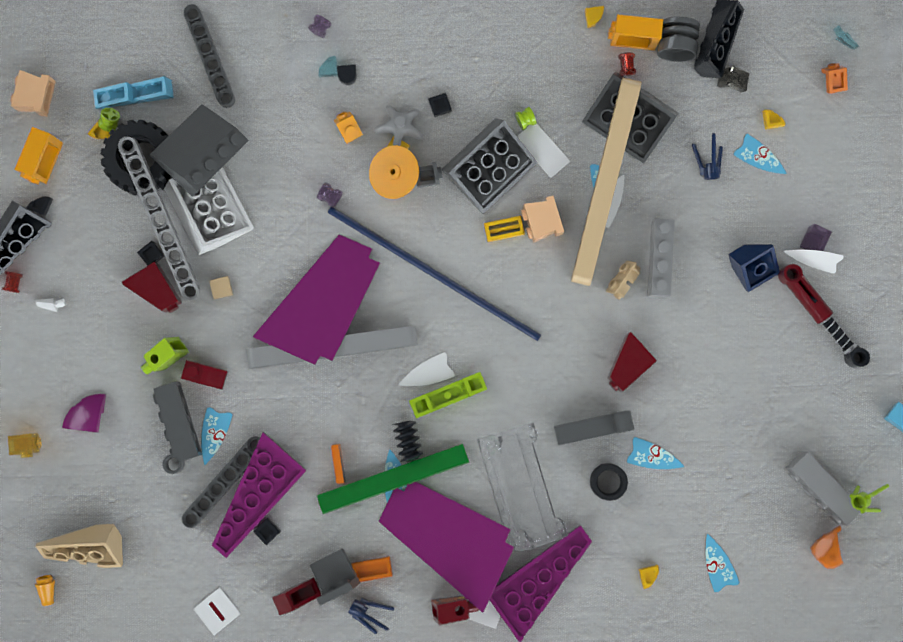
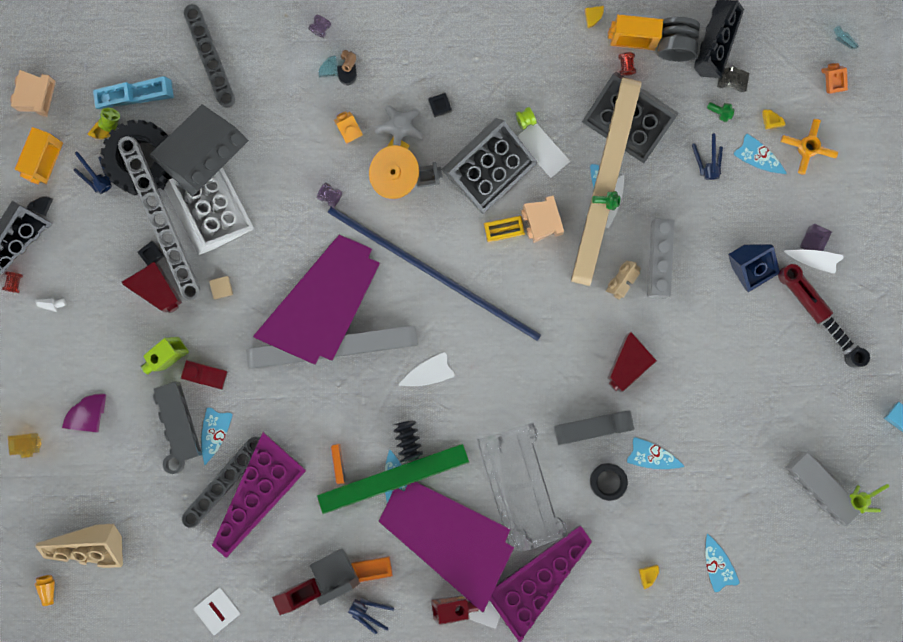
black tile [253,518,281,545] -> none
lime slope [409,372,487,419] -> none
orange helmet [810,525,844,569] -> none
none -> dark blue plant [73,151,112,194]
none -> medium nougat arm [341,50,356,72]
none -> green plate [592,191,621,211]
none -> green plate [707,102,735,122]
none -> light orange bar [780,119,838,175]

